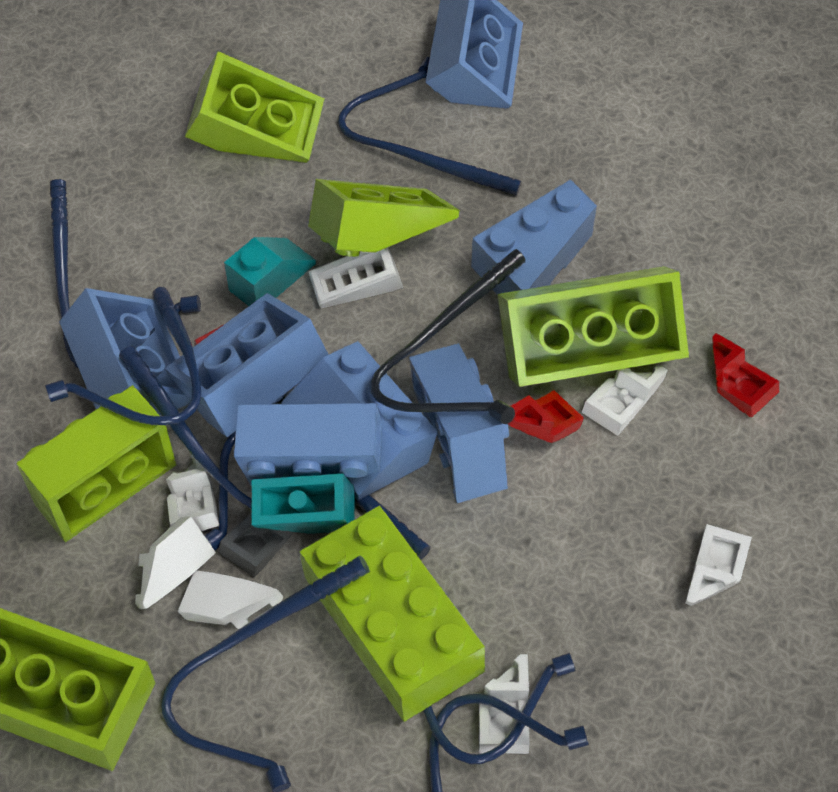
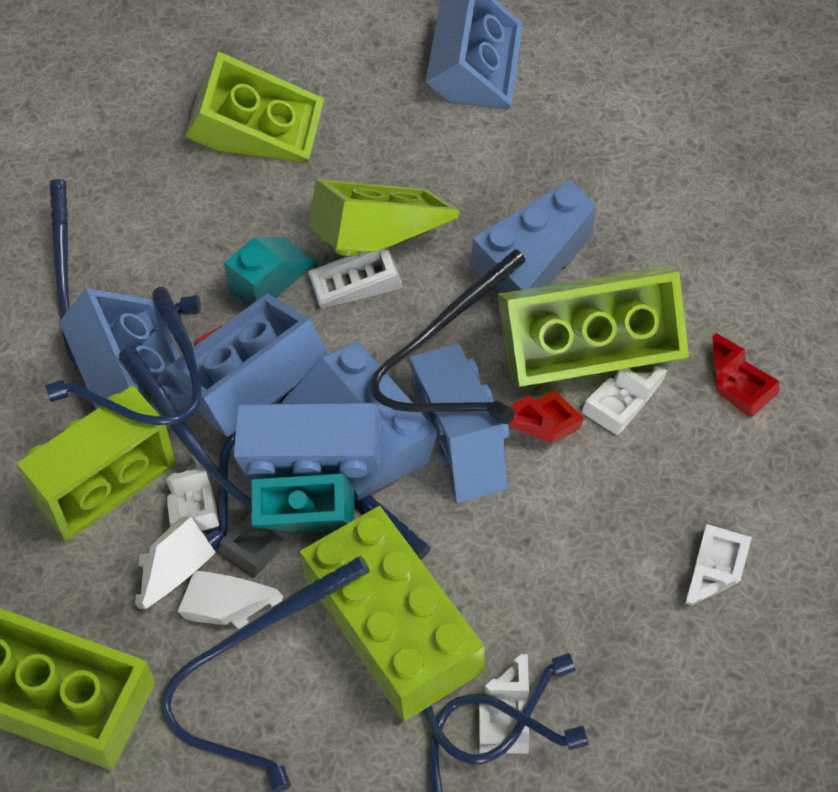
dark blue piece [337,57,522,196] -> none

